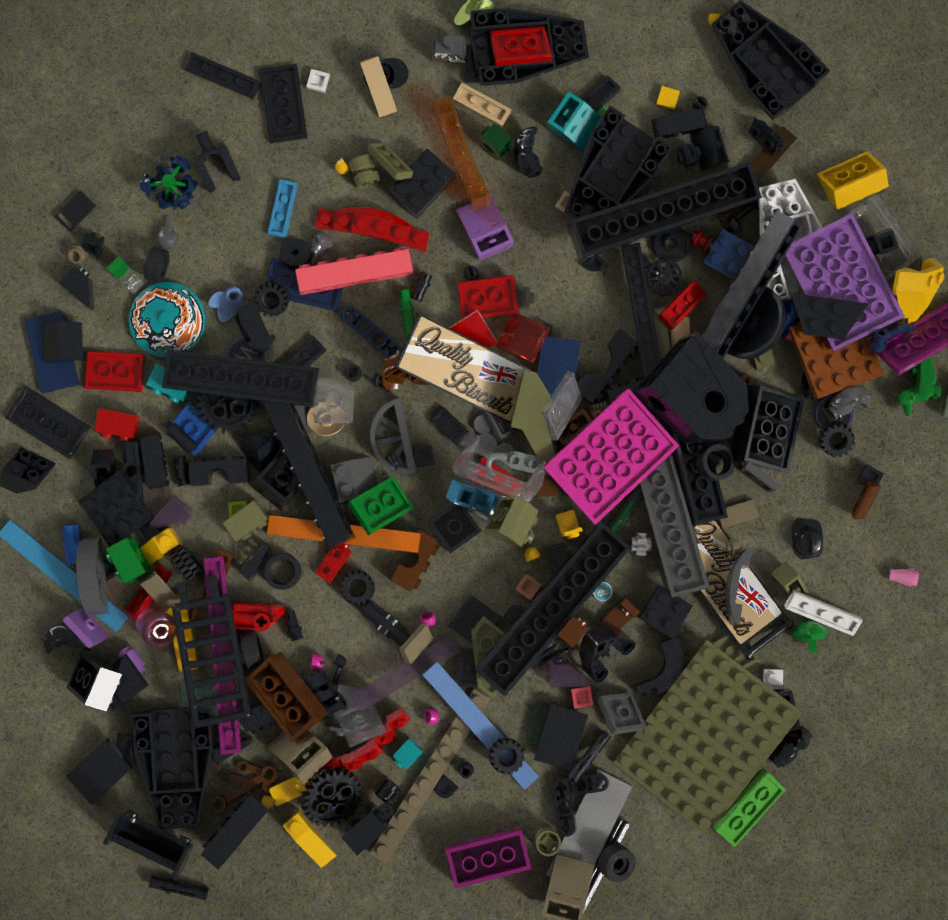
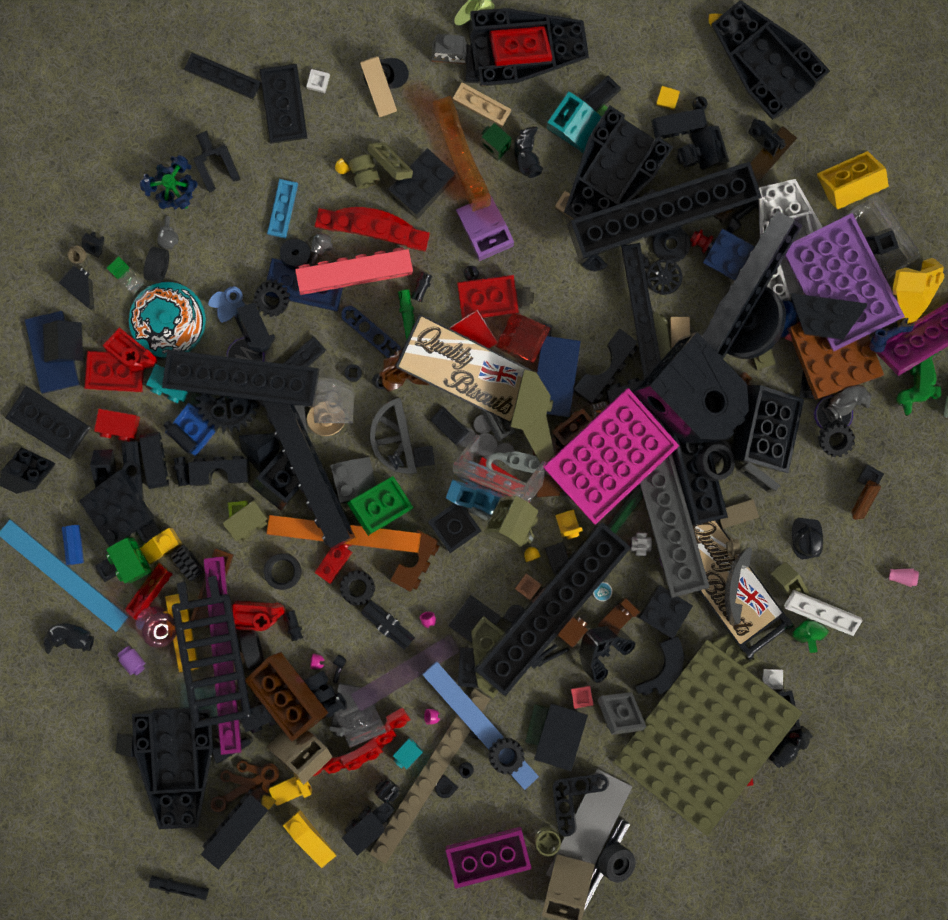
black piece [54,190,96,232] -> none
medium lavender plate [63,608,110,648] -> none
black brick [66,652,122,711] -> none
black tile [66,738,133,805] -> none
dark grey window [76,537,109,616] -> none
black windscreen [103,810,194,878] -> none
black slope [110,653,149,711] -> none
dark tan slope [140,571,180,612] -> none
clear purple slope [148,495,192,530] -> none
black slope [239,543,270,582] -> none
black gear [300,766,363,828] -> none
dark tan tile [399,624,433,664] -> none
clear tile [542,371,582,441] -> none
clear purple slope [548,657,589,688] -> none
black pin [567,730,611,784] -> none
red plate [658,280,706,331] -> none
bright green tile [711,768,786,847] -> none
none -> red piece [103,327,158,371]

